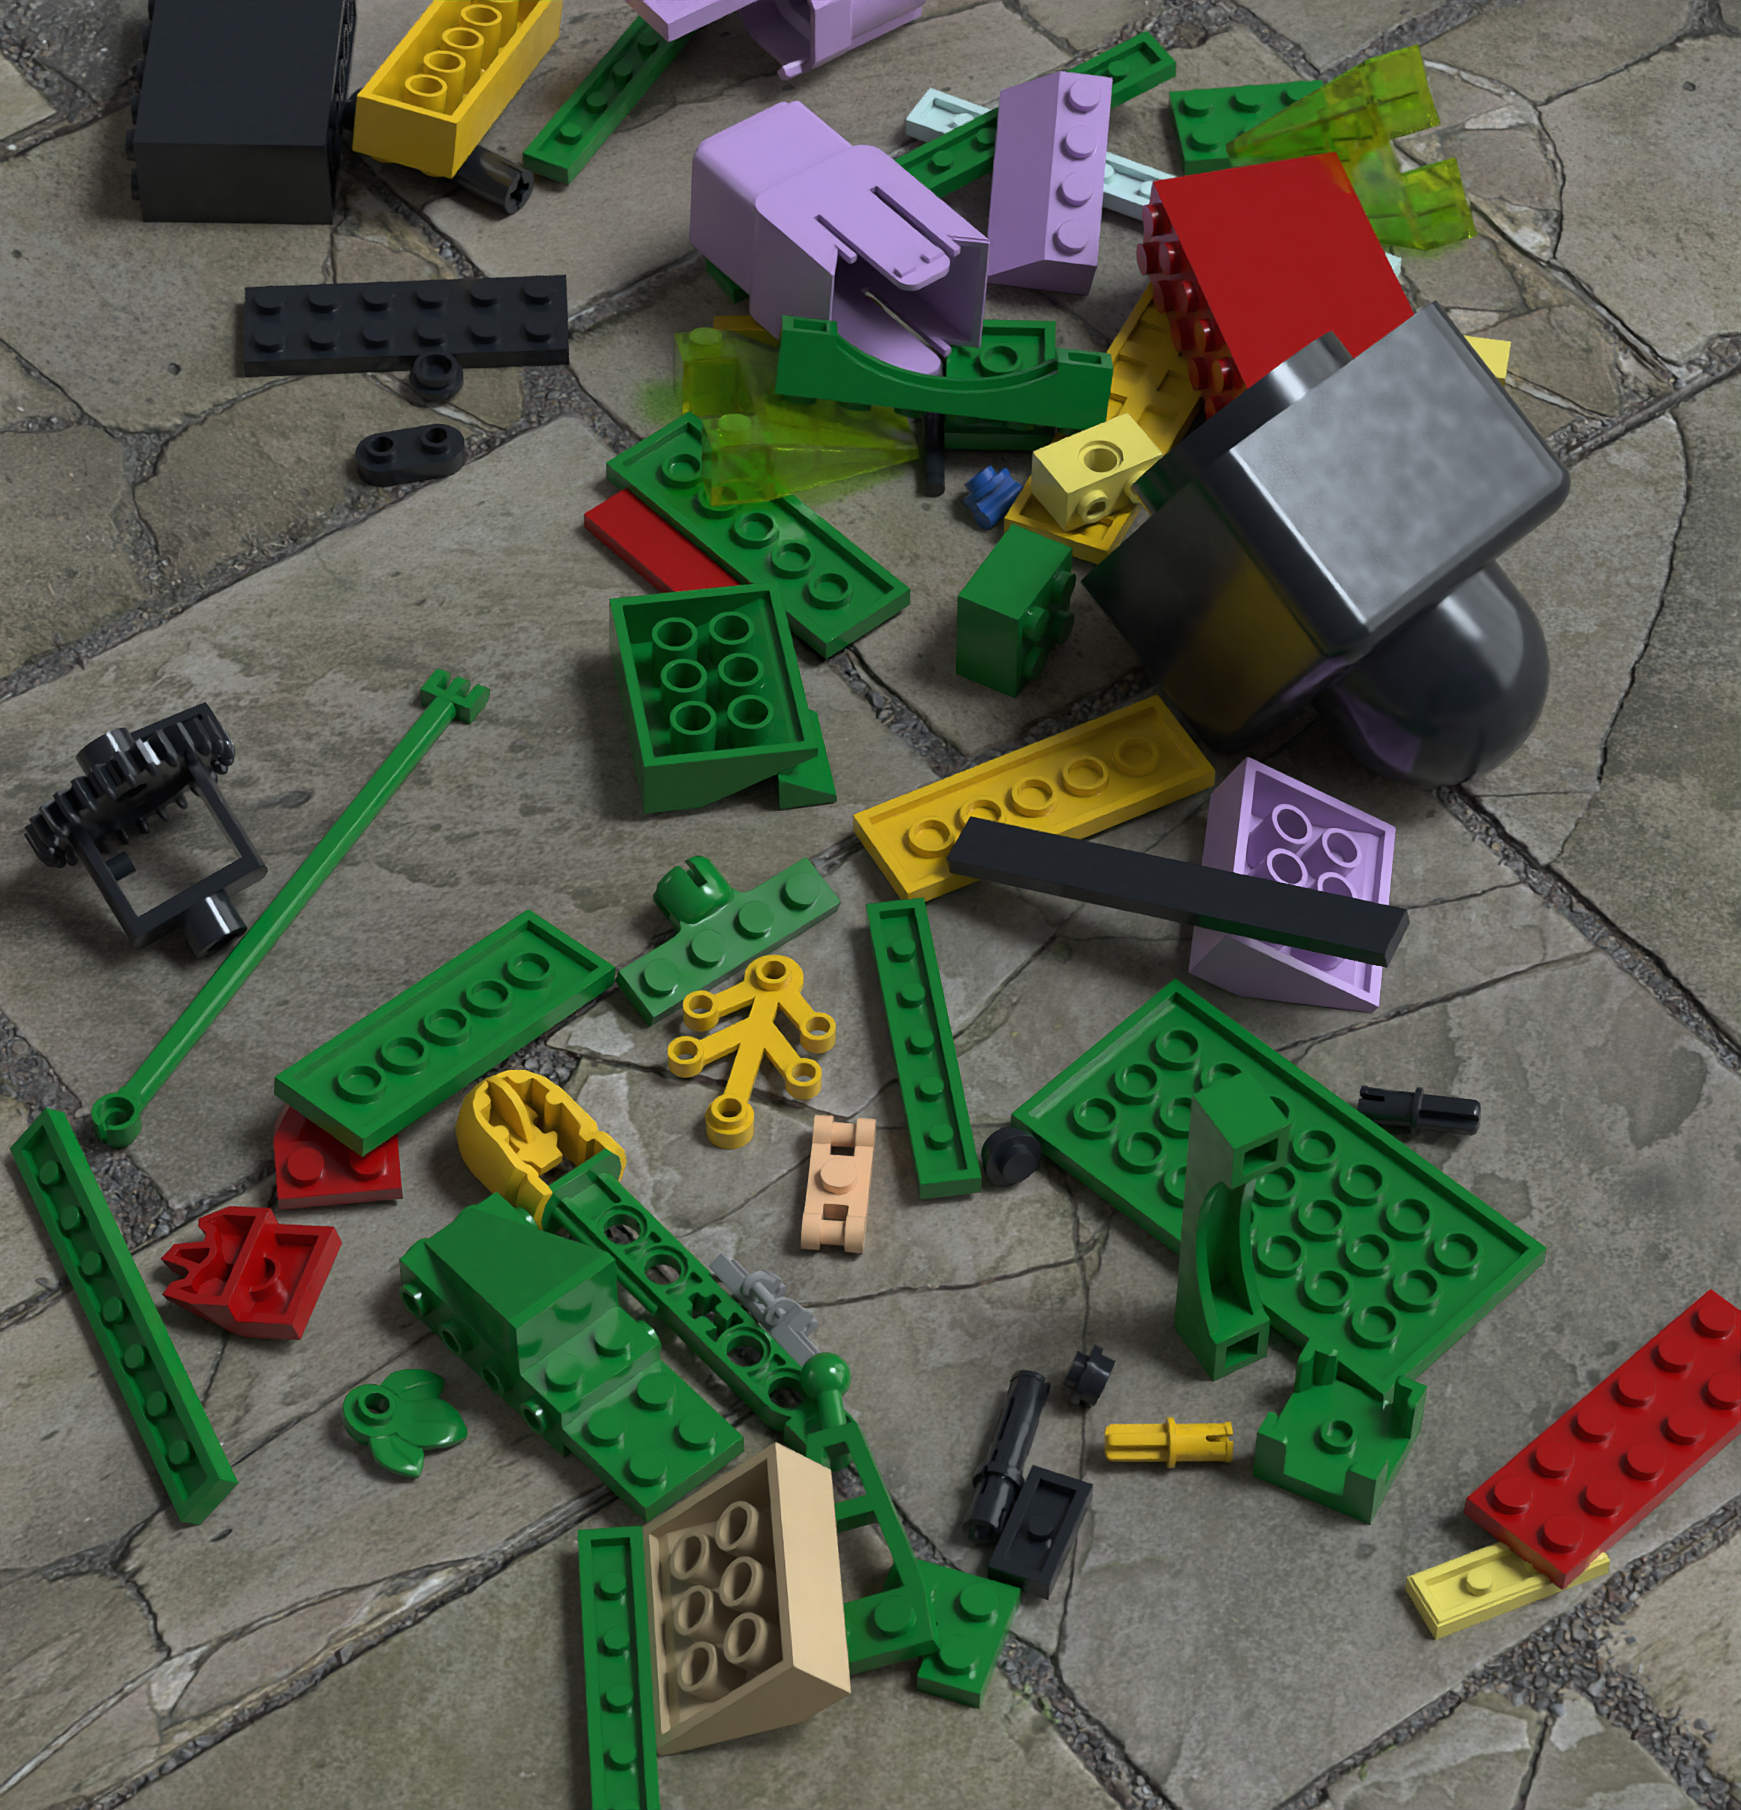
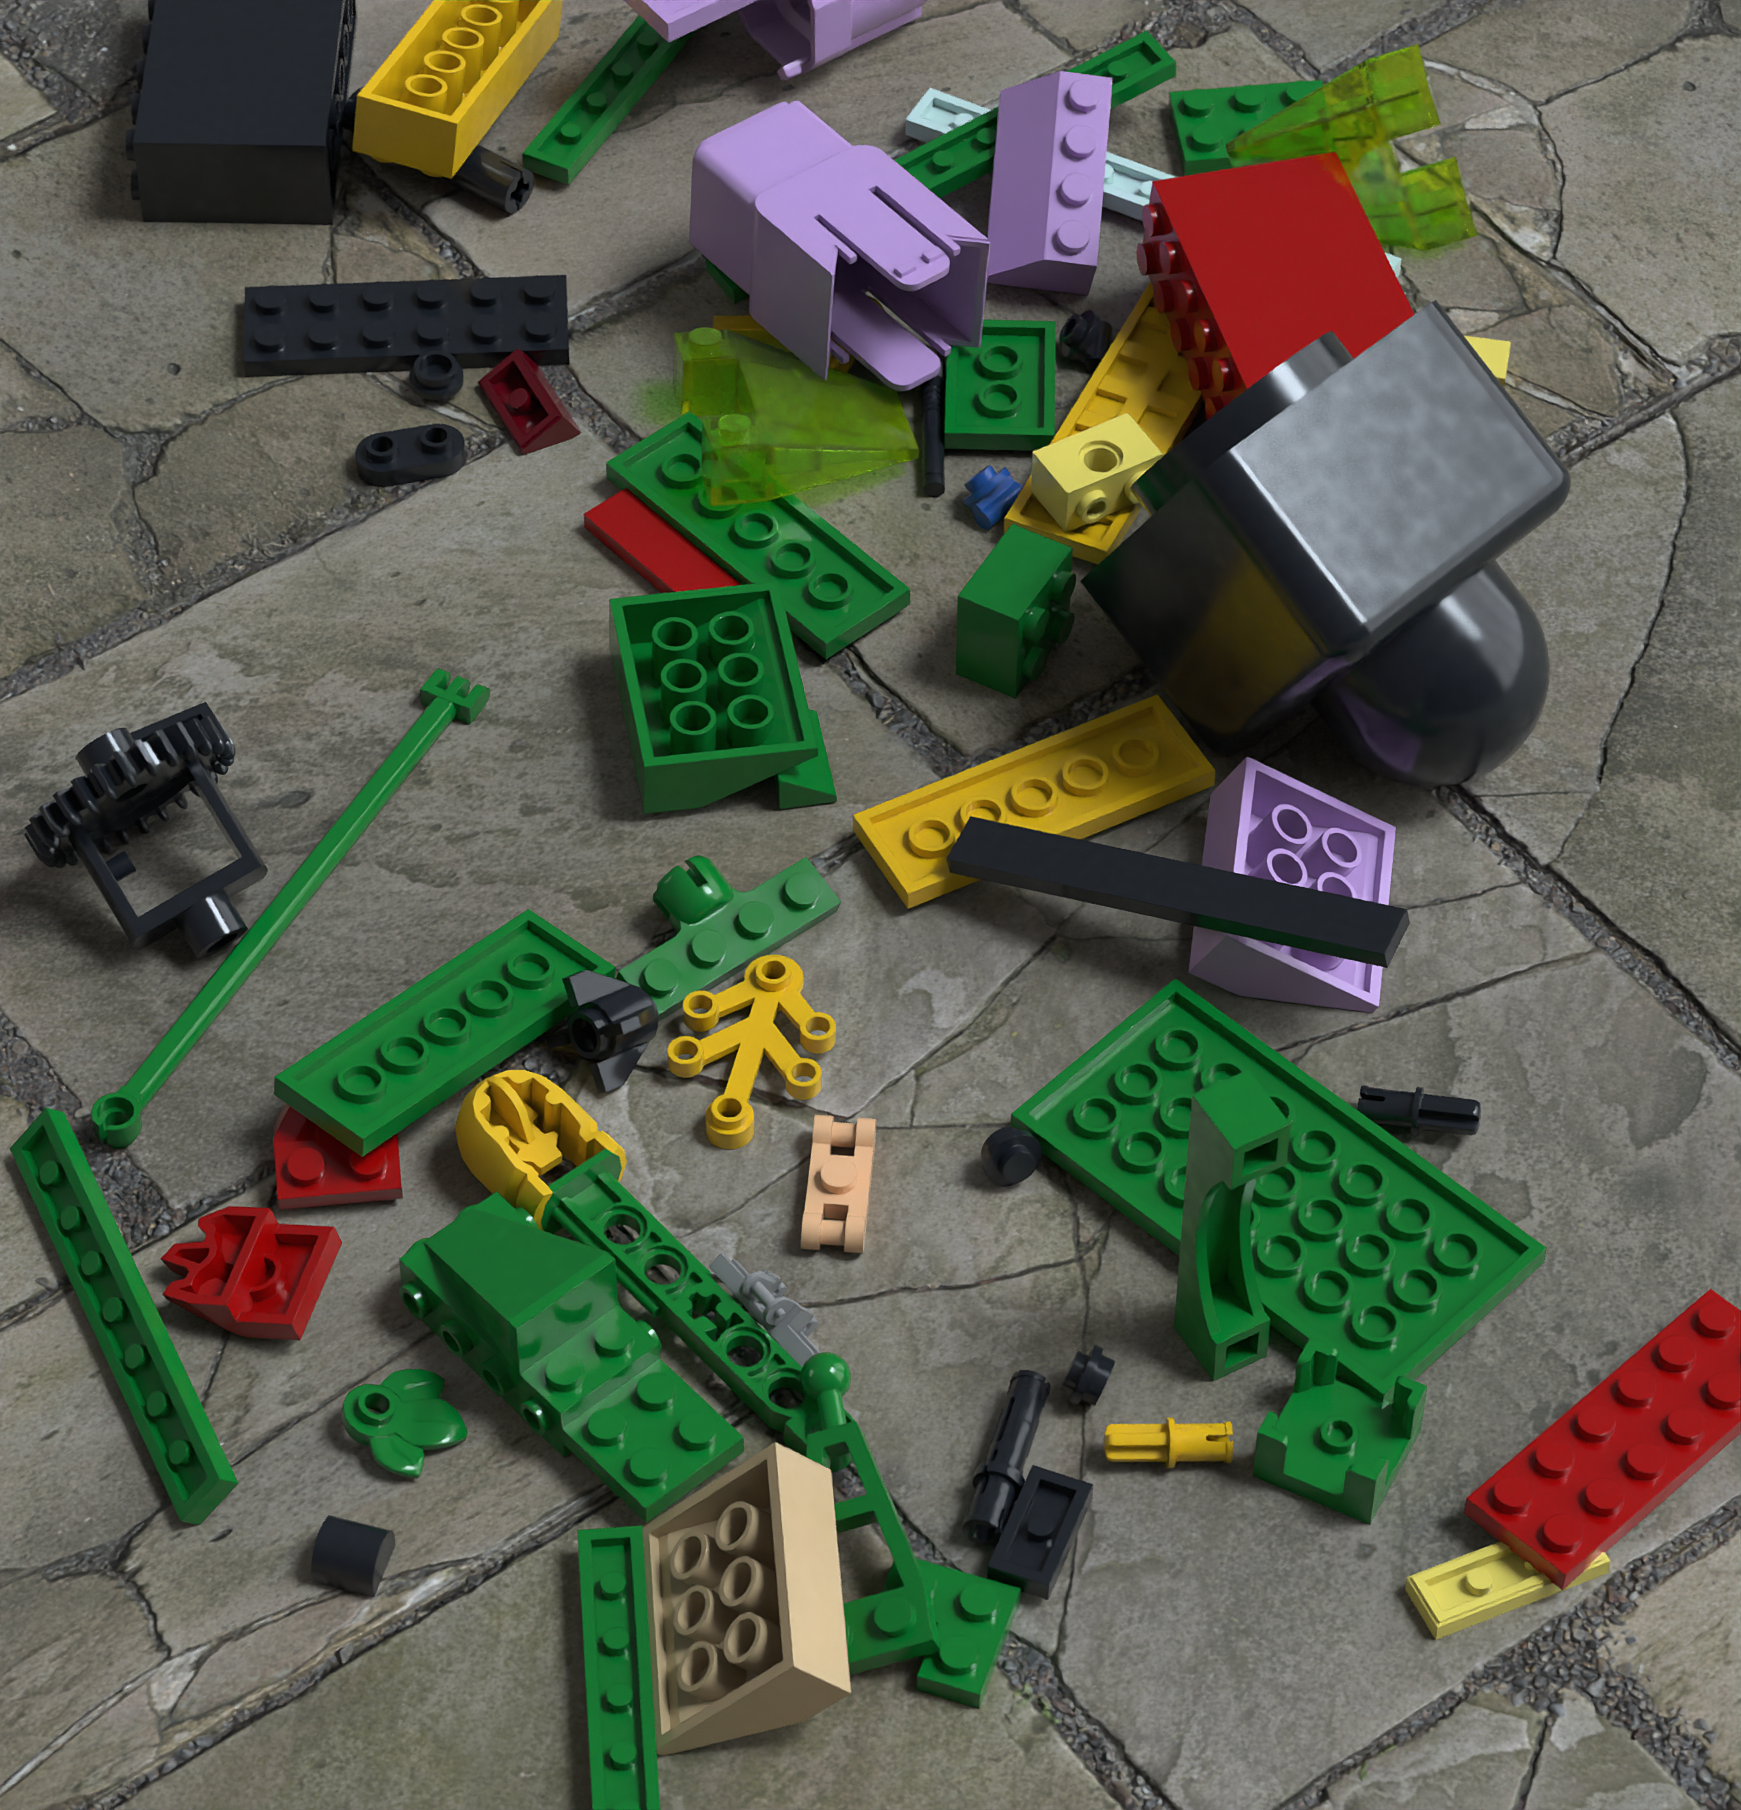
green arch [774,315,1114,436] -> none
green plate [865,897,981,1200] -> none
none -> black brick [311,1515,396,1597]
none -> dark red slope [477,348,581,455]
none -> black brick [546,970,658,1094]
none -> black plate [1059,310,1112,373]

